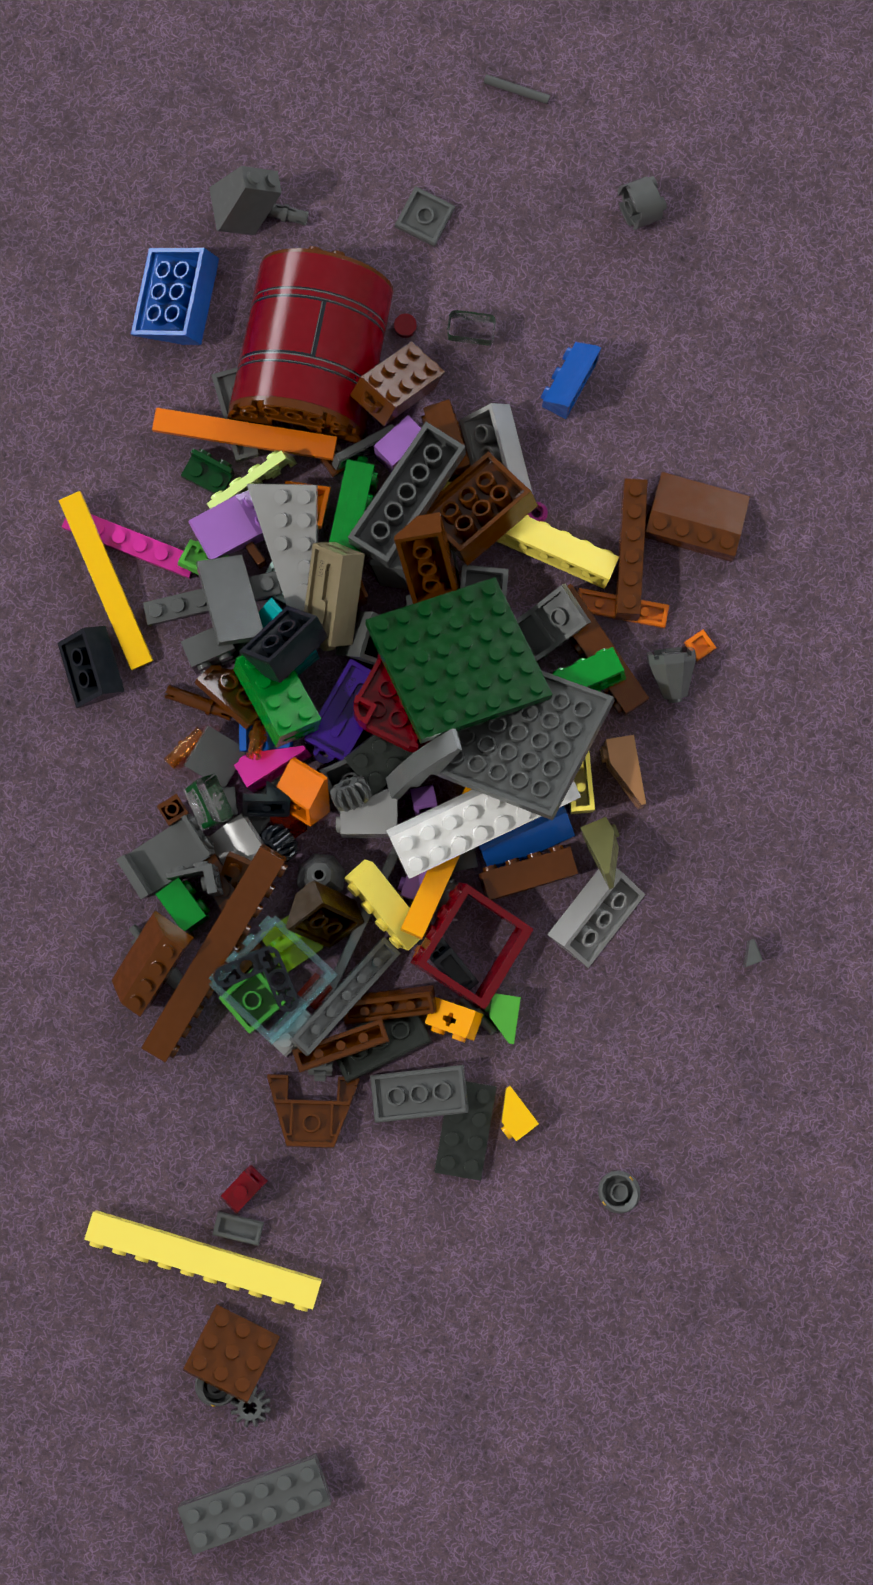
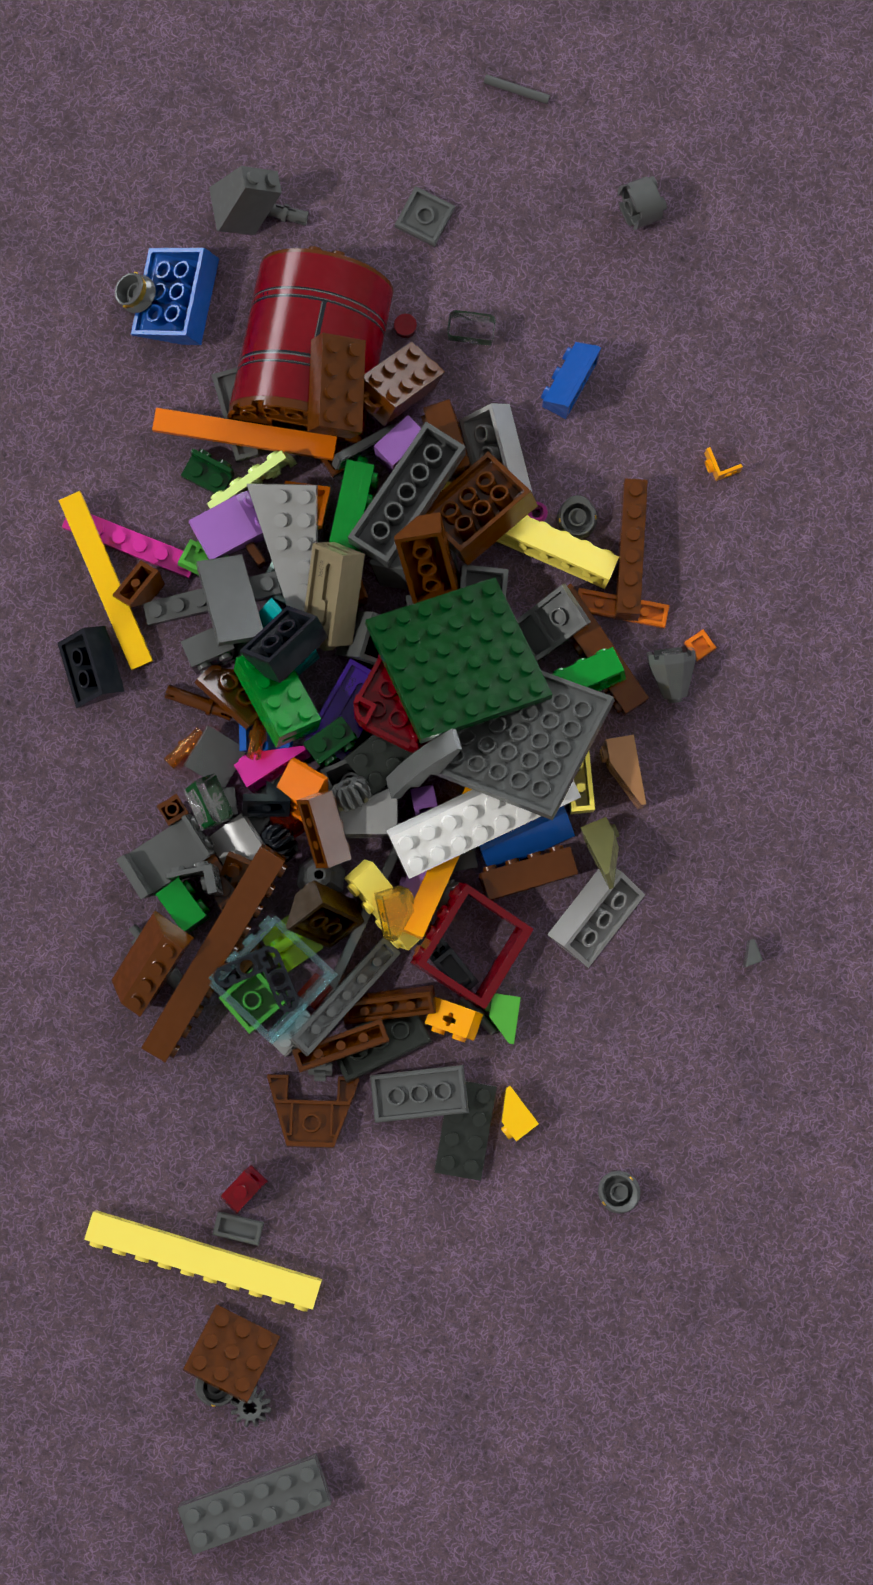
reddish brown slope [645,472,750,562] -> none
none -> reddish brown slope [113,560,165,608]
none -> dark grey piece [115,272,156,313]
none -> brick [296,791,352,868]
none -> dark green bracket [303,716,358,767]
none -> reddish brown brick [307,333,366,439]
none -> clear yellow slope [374,886,414,942]
none -> dark grey piece [557,495,597,539]
none -> light orange bracket [704,447,743,481]

